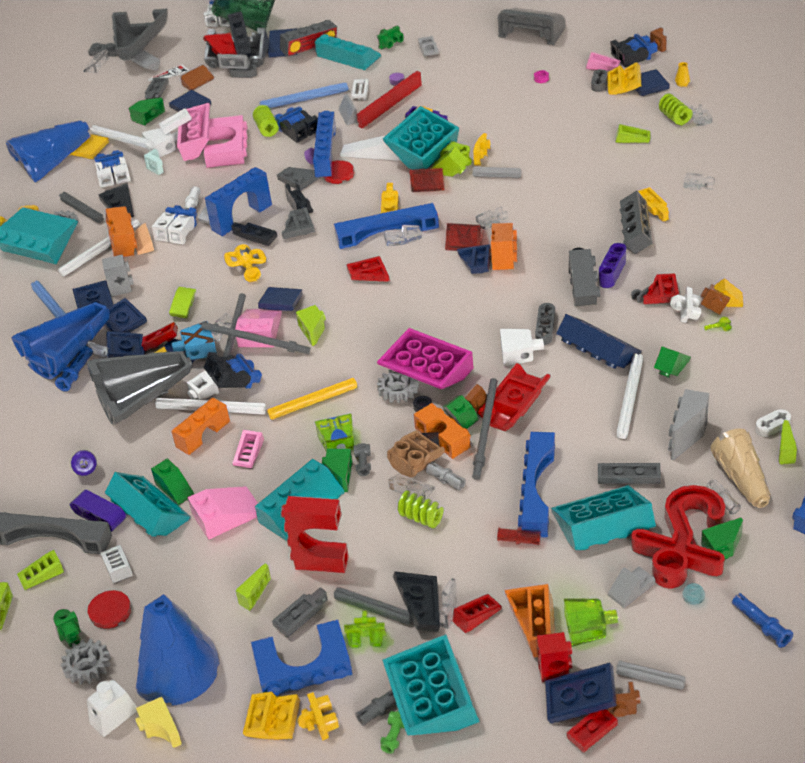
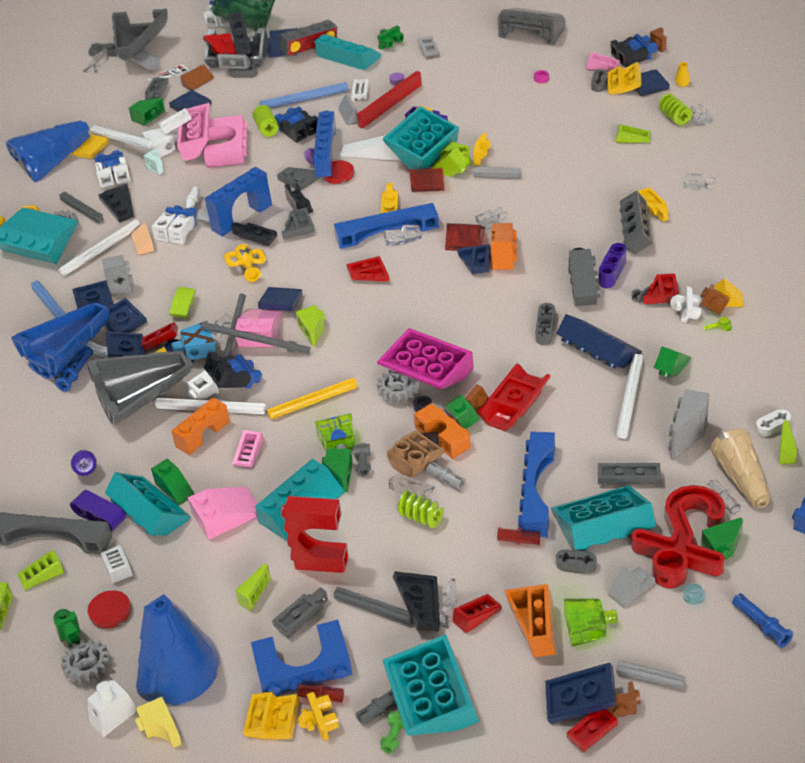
orange wedge [105,206,137,257] -> none
clear neon green hips [344,611,387,648] -> none
dark grey bar [472,378,498,480] -> none
white torso [500,329,544,367] -> none
red brick [536,632,573,683] -> none
none -> clear red axle [298,684,344,703]
none -> dark grey beam [556,549,597,574]

